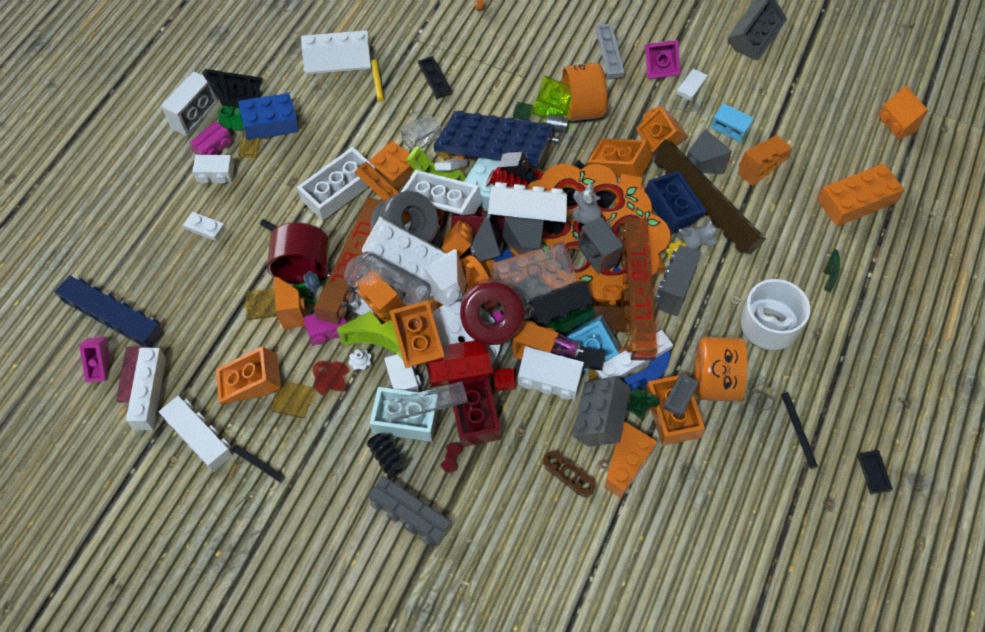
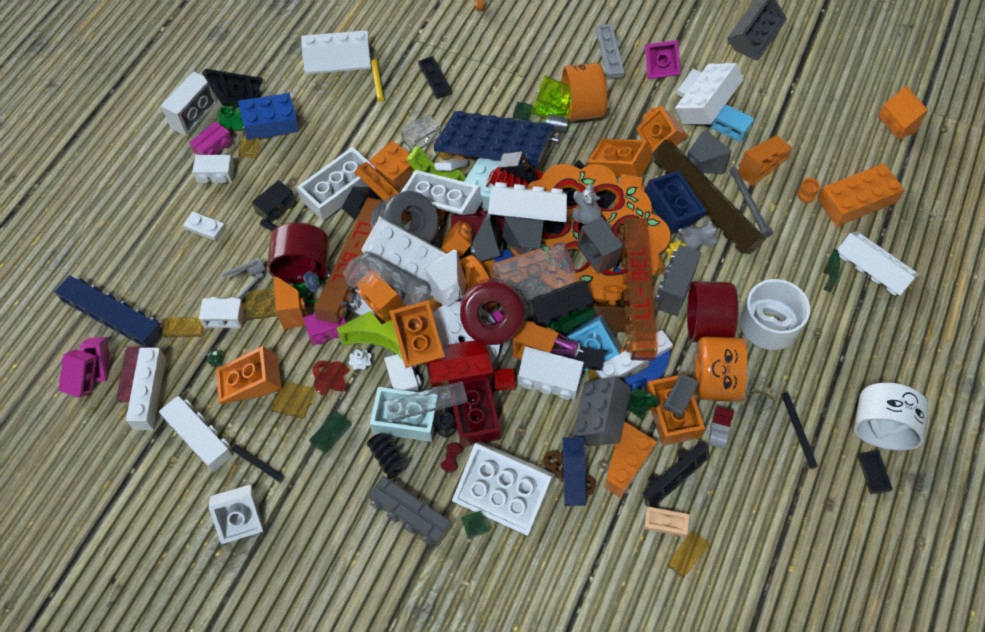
none -> dark pink brick [59,349,97,398]
none -> clear yellow tile [162,317,204,338]
none -> white brick [199,297,245,328]
none -> clear green plate [207,348,224,367]
none -> white slope [209,484,263,544]
none -> light grey plant [221,258,265,298]
none -> black brick [252,180,296,223]
none -> clear green plate [309,411,352,455]
none -> black slope [342,186,381,220]
none -> black piece [436,399,457,438]
none -> white slope [452,441,556,536]
none -> clear green plate [461,511,488,539]
none -> dark blue slope [561,437,586,506]
none -> black hinge [642,442,710,508]
none -> light nougat plate [644,506,690,537]
none -> clear yellow tile [666,531,710,579]
none -> white brick [675,63,744,124]
none -> dark red piece [687,281,739,343]
none -> leg [708,406,734,449]
none -> dark grey bar [730,167,773,238]
none -> orange wheel [797,178,820,203]
none -> white slope [837,231,920,296]
none -> white piece [854,383,929,451]

